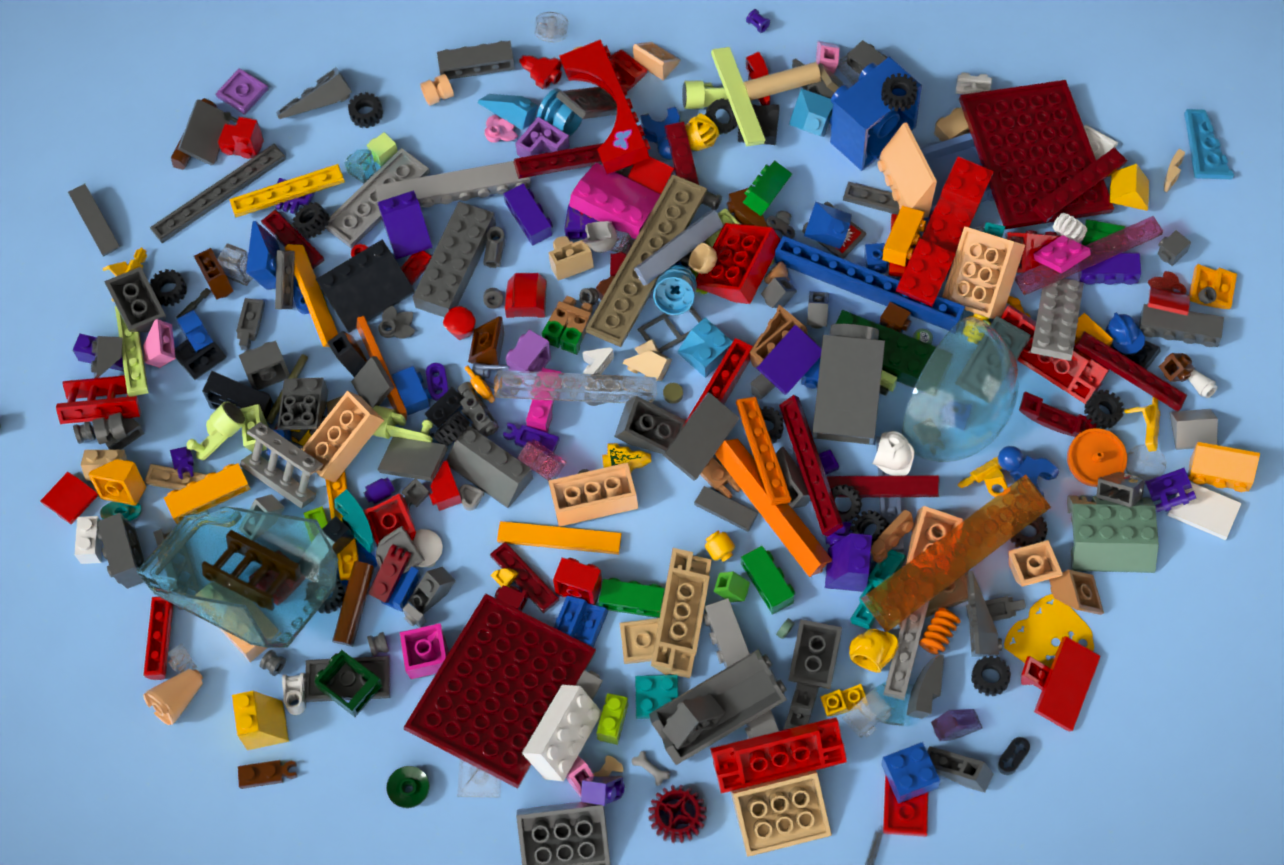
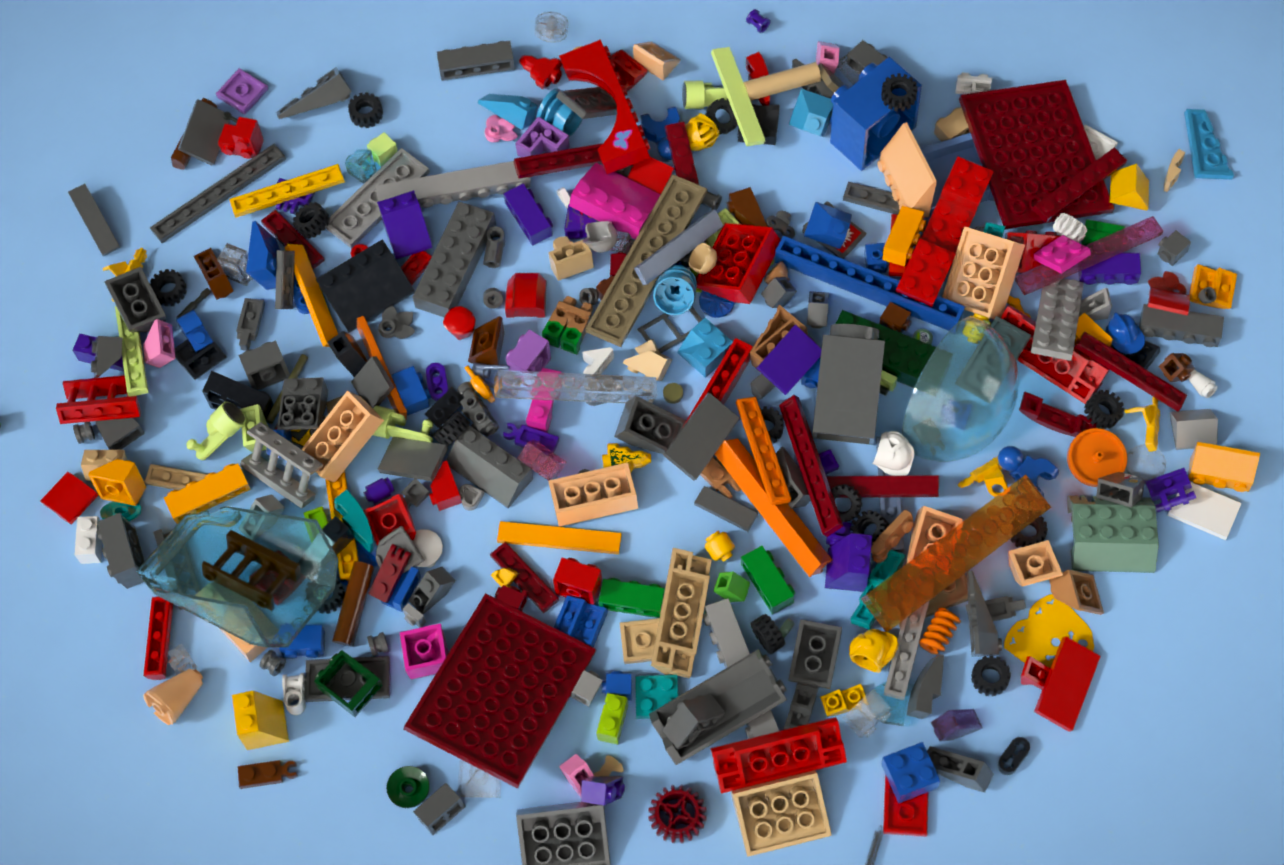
dark grey wheel [92,412,128,445] -> none
dark purple plate [170,446,194,479] -> none
light nougat wheel [420,74,454,106] -> none
white brick [522,685,602,781] -> none
light grey piece [632,751,670,786] -> none
green brick [742,160,792,216] -> none
none -> blue brick [279,625,325,659]
none -> dark grey hinge [413,783,465,835]
none -> white tile [556,187,570,209]
none -> blue brick [602,671,632,701]
none -> blue wheel [699,290,734,318]
none -> black tyre [750,614,785,654]
none -> light grey slope [1079,288,1112,321]

